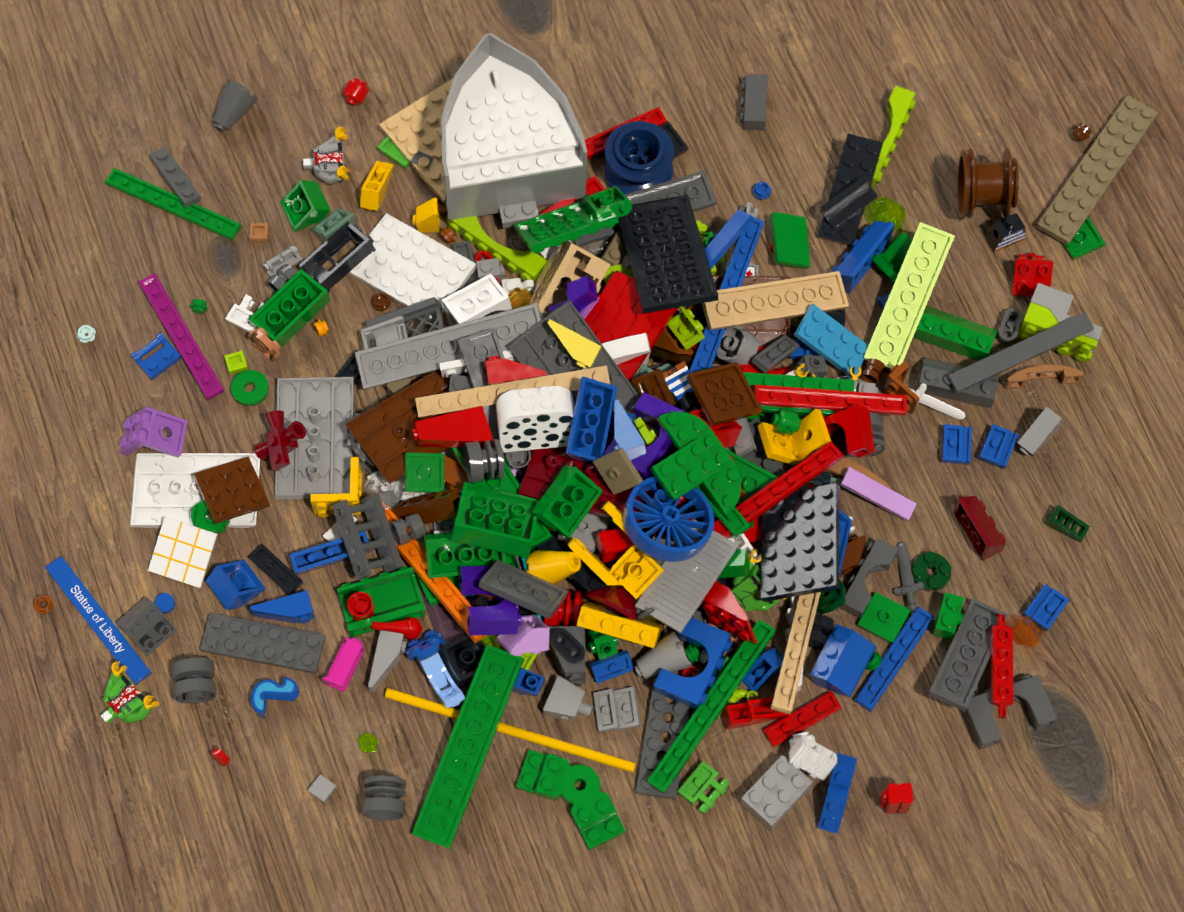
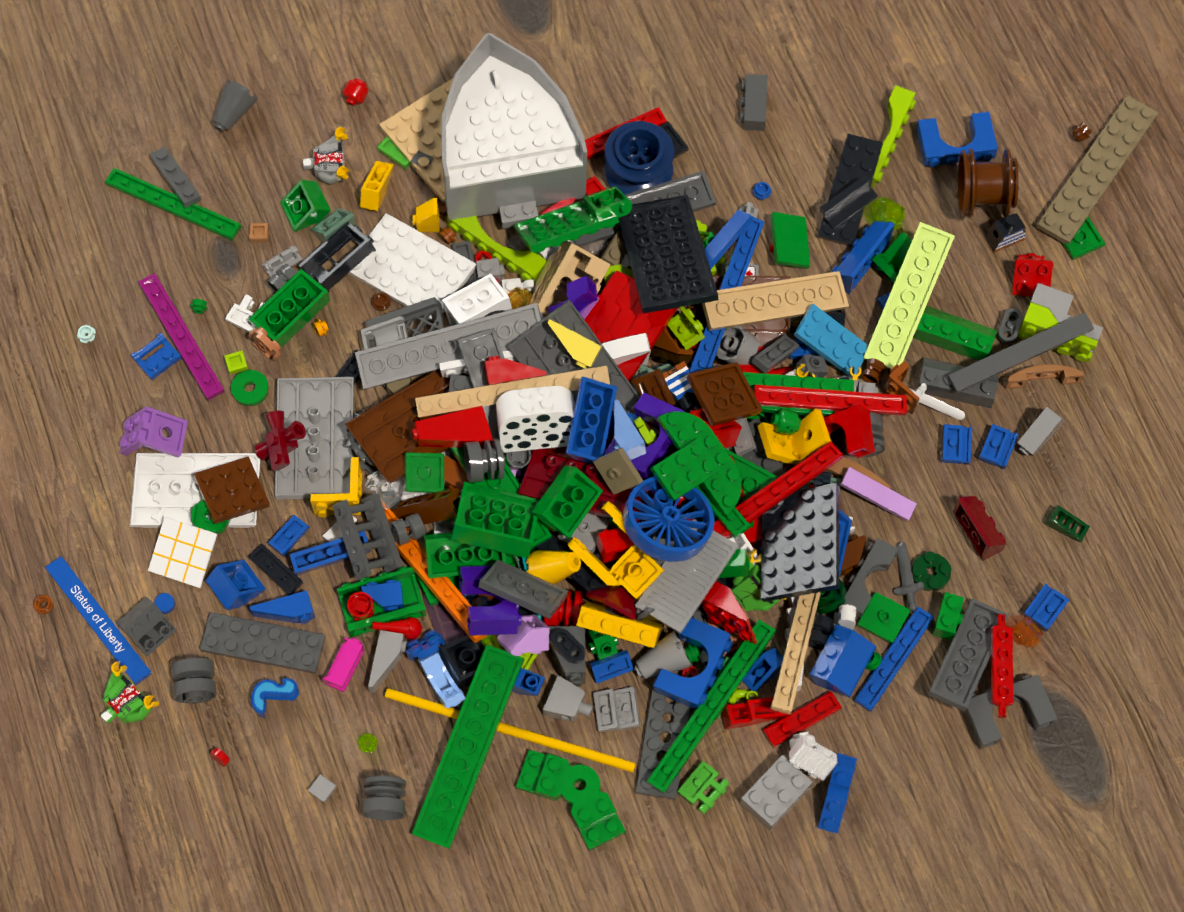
red brick [880,783,913,814] -> none
none -> blue plate [269,515,310,557]
none -> blue slope [361,580,404,612]
none -> white leg [833,605,856,630]
none -> blue arch [916,112,998,167]

